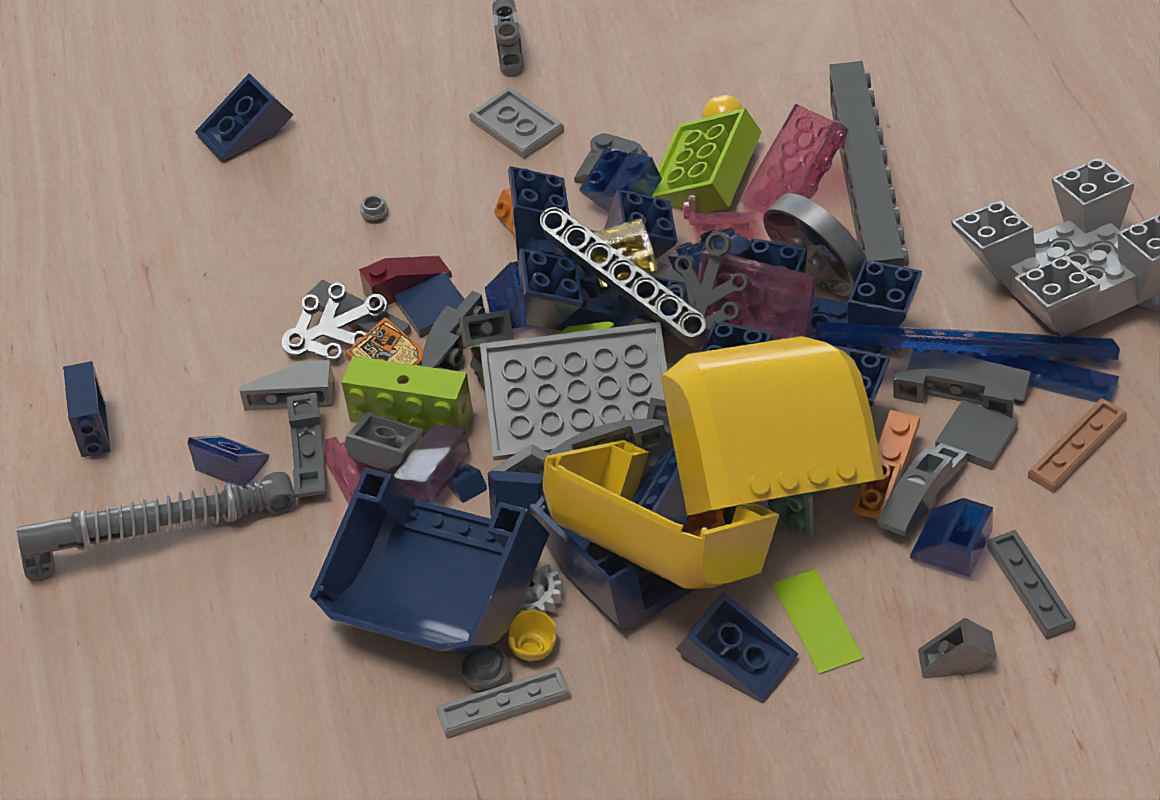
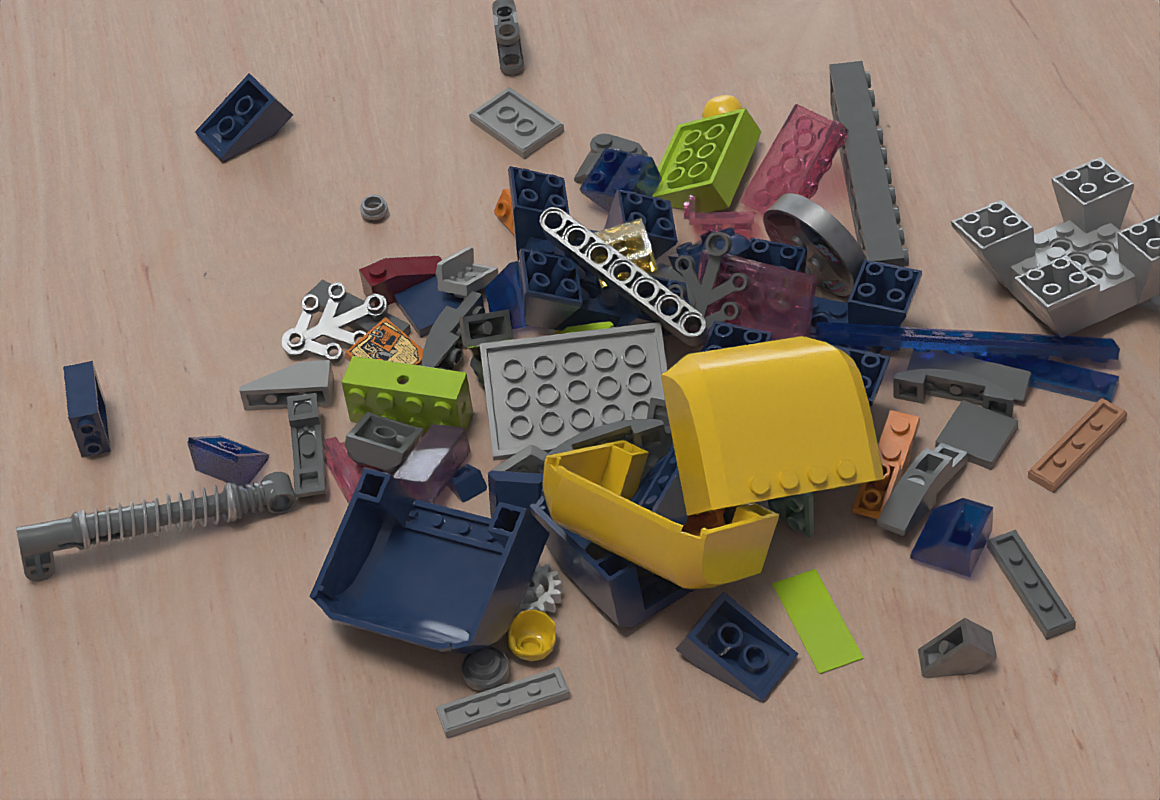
none -> light grey bracket [436,247,498,298]

